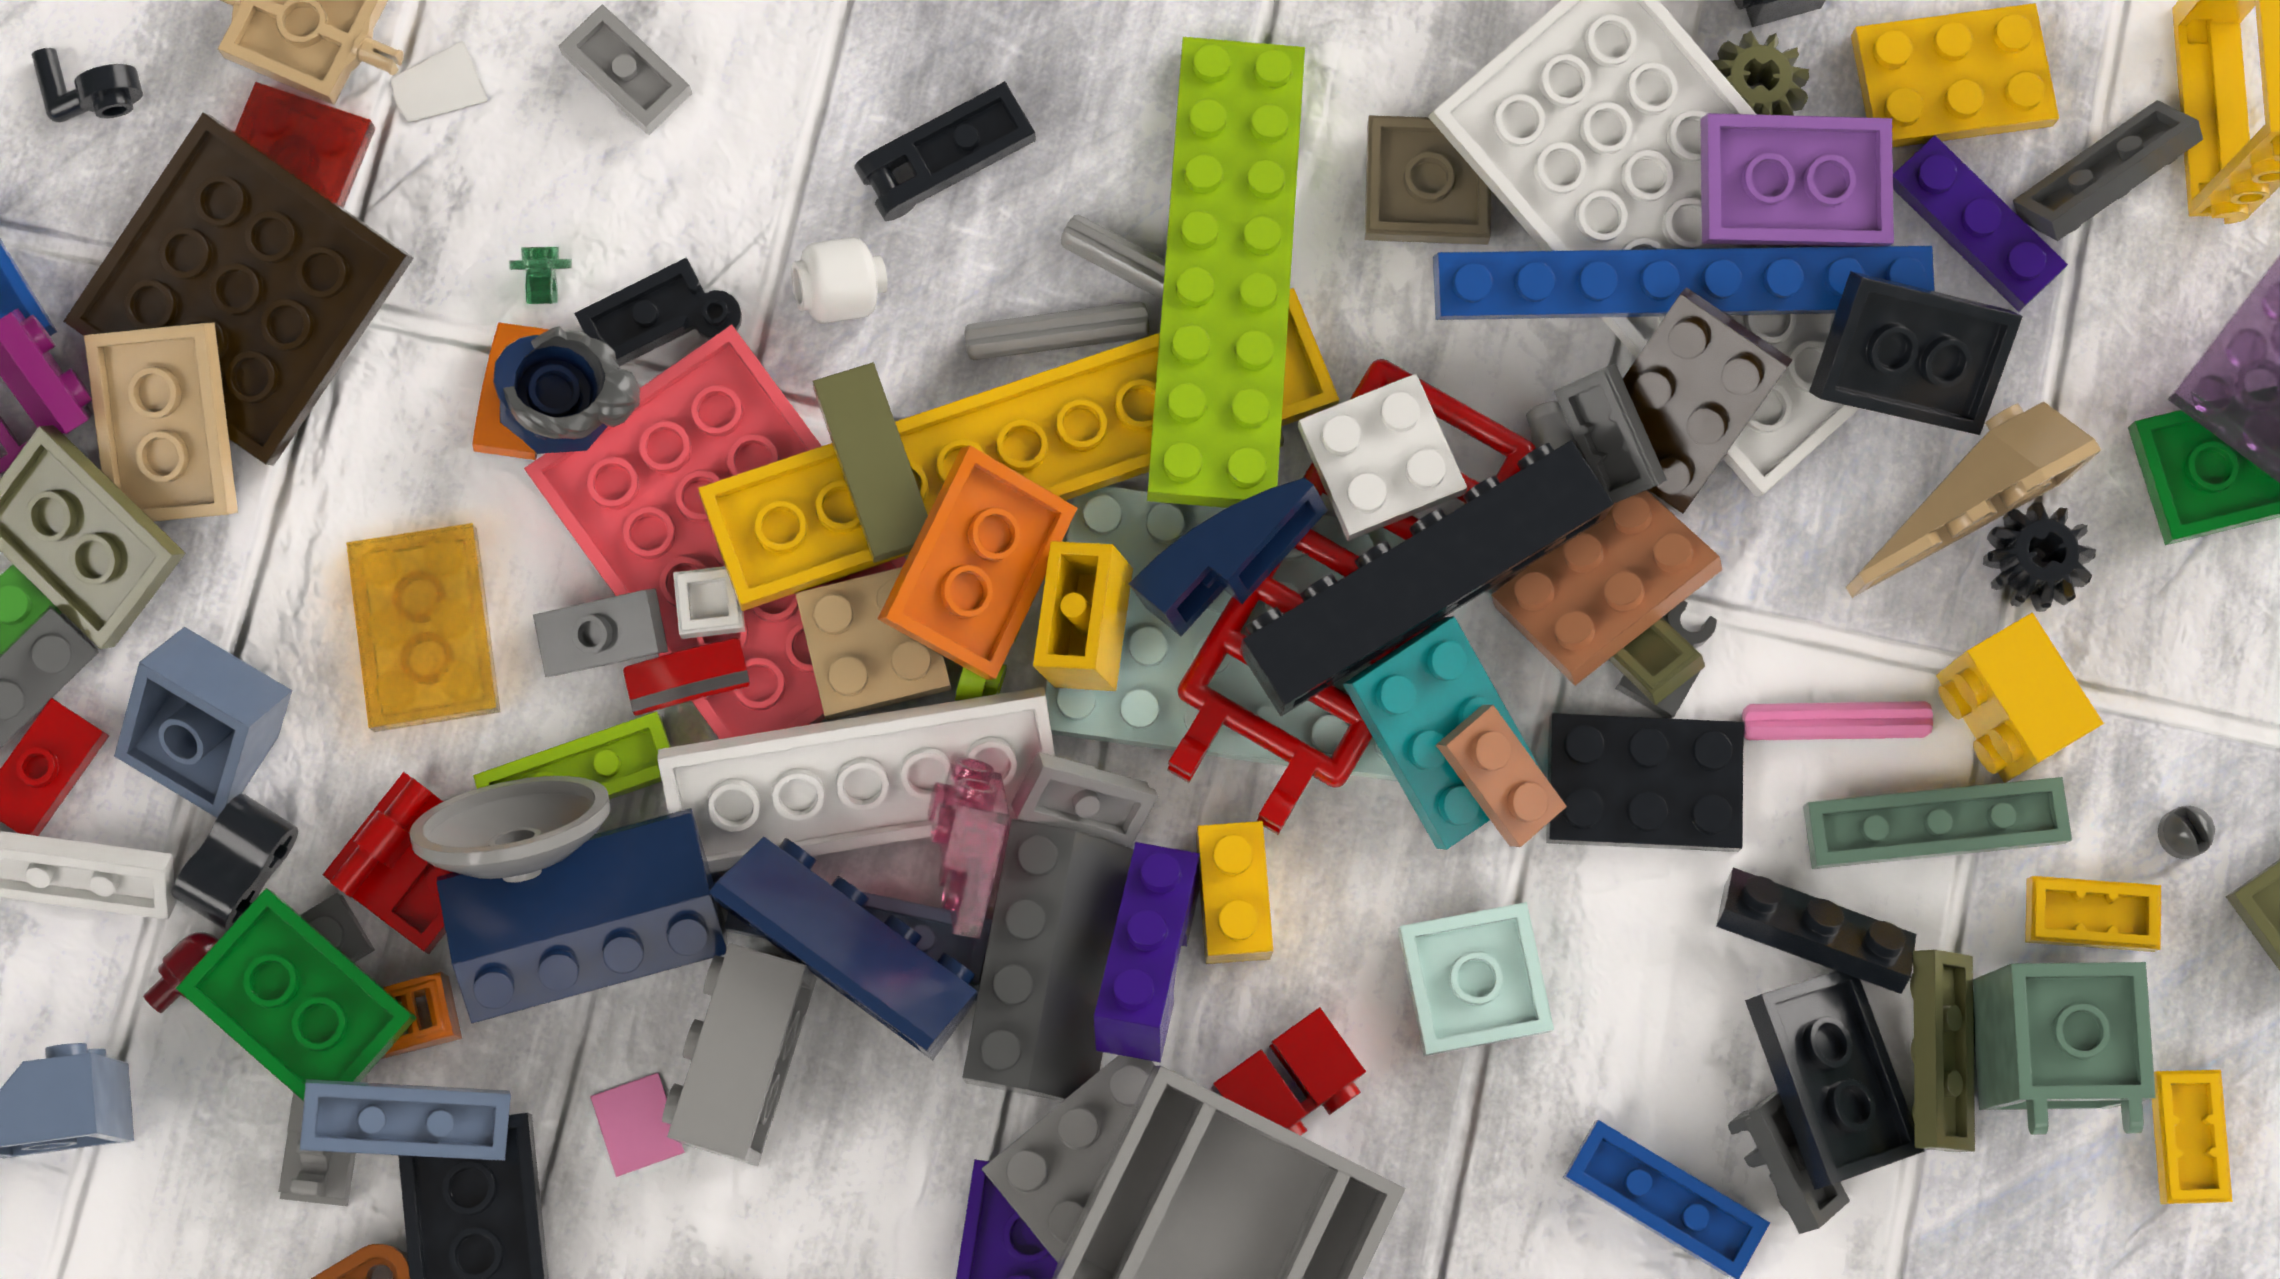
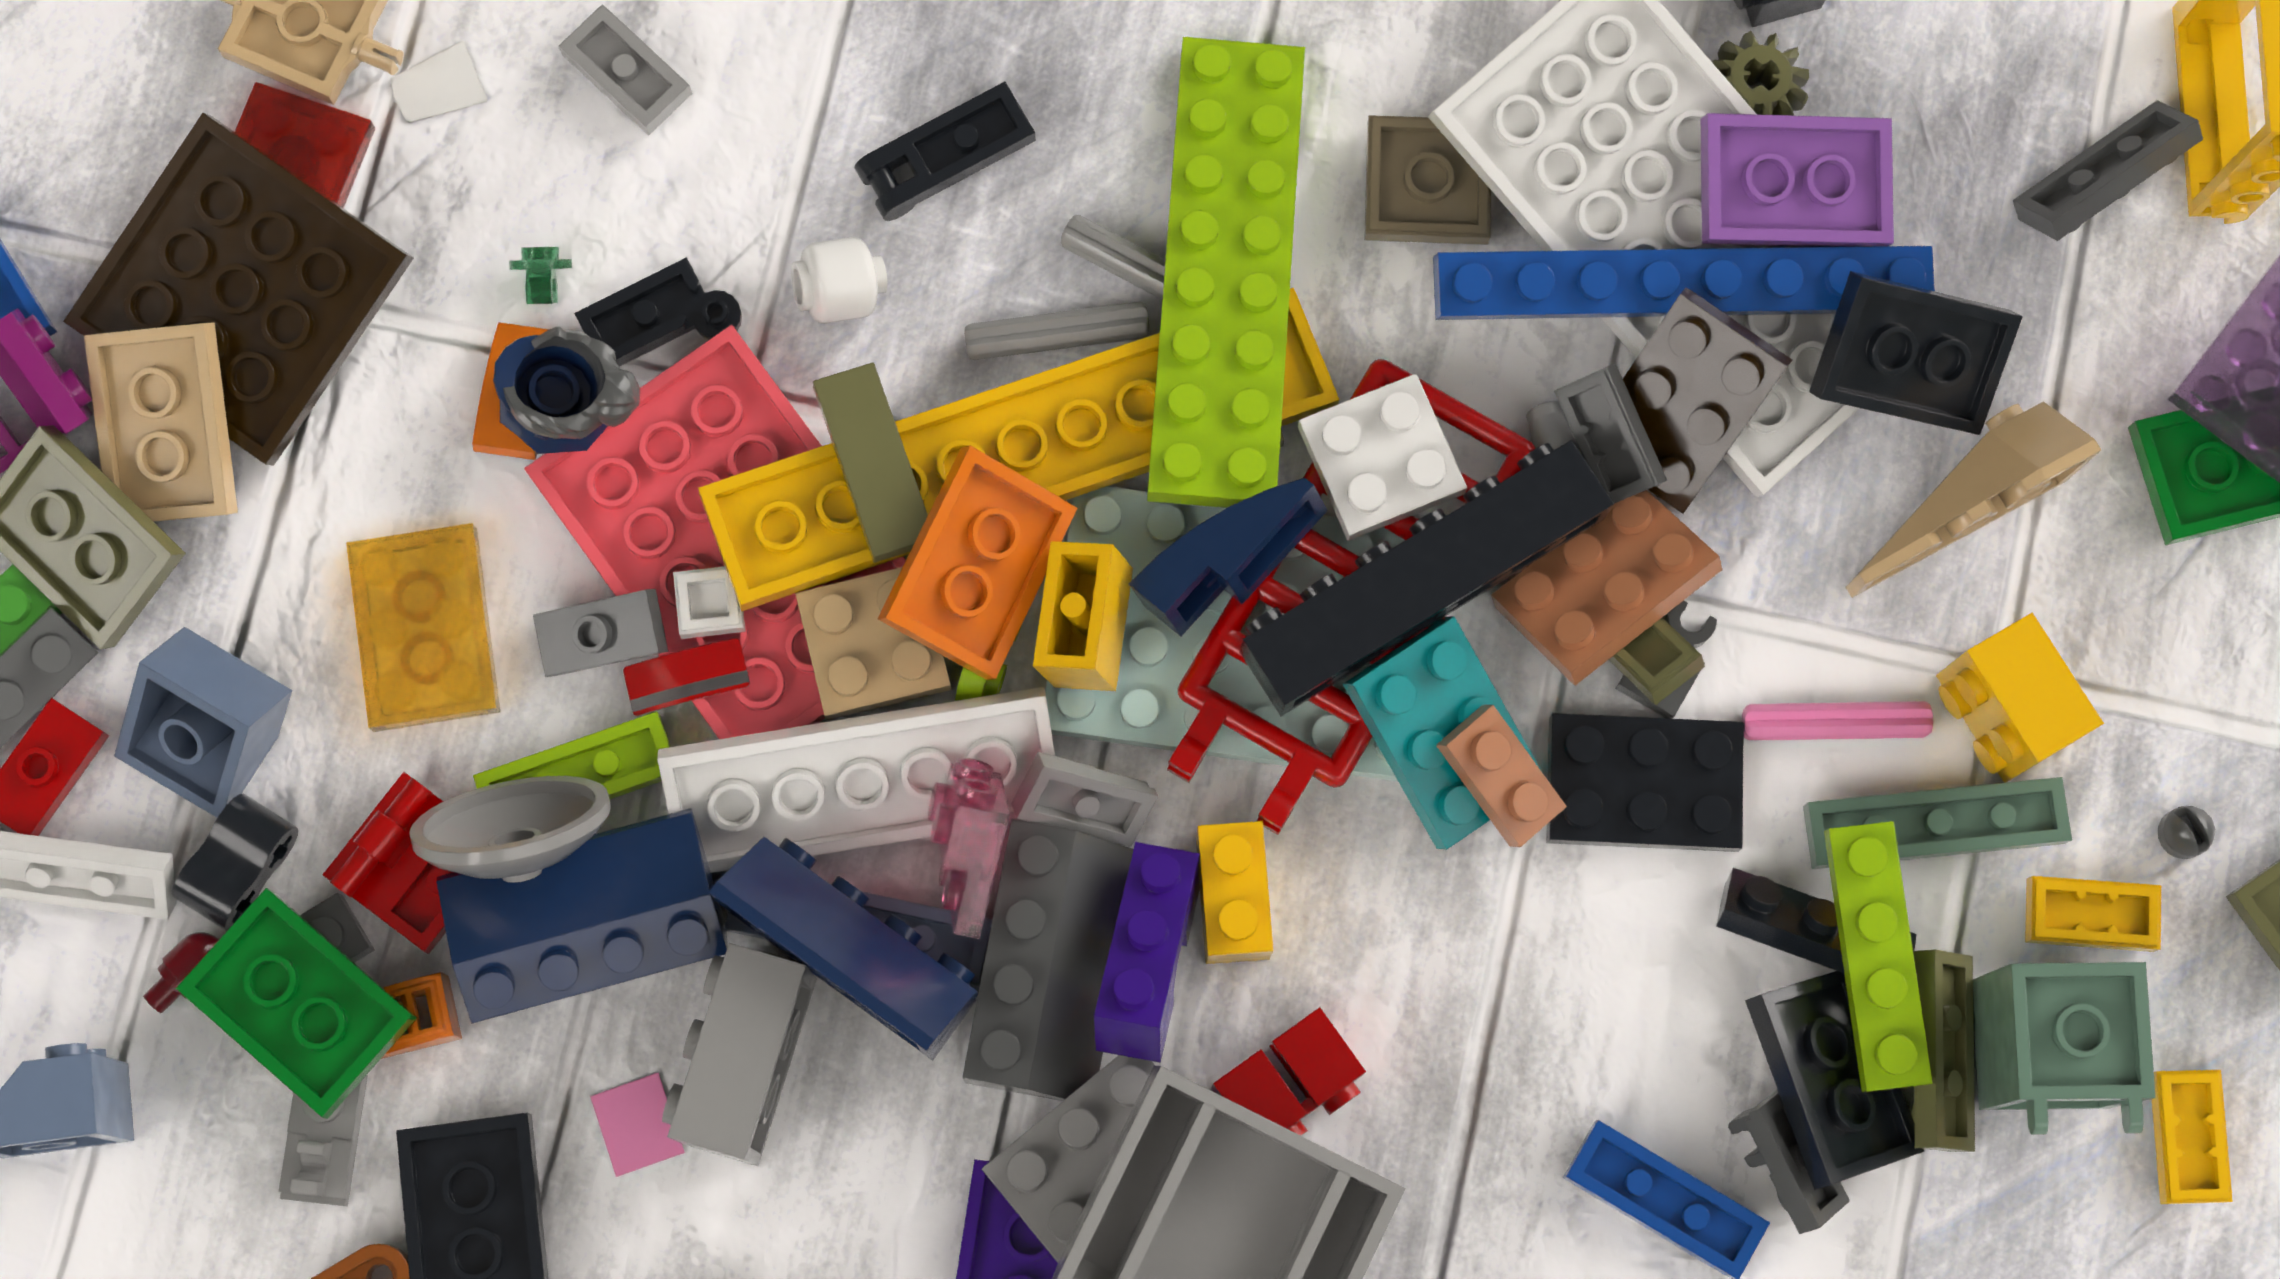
black plate [31,48,143,123] -> none
sand blue plate [300,1079,511,1161] -> none
light aqua plate [1398,902,1554,1056] -> none
yellow plate [1851,3,2059,148] -> none
dark purple plate [1893,135,2068,312] -> none
black gear [1983,502,2096,612] -> none
none -> lime plate [1824,821,1933,1092]

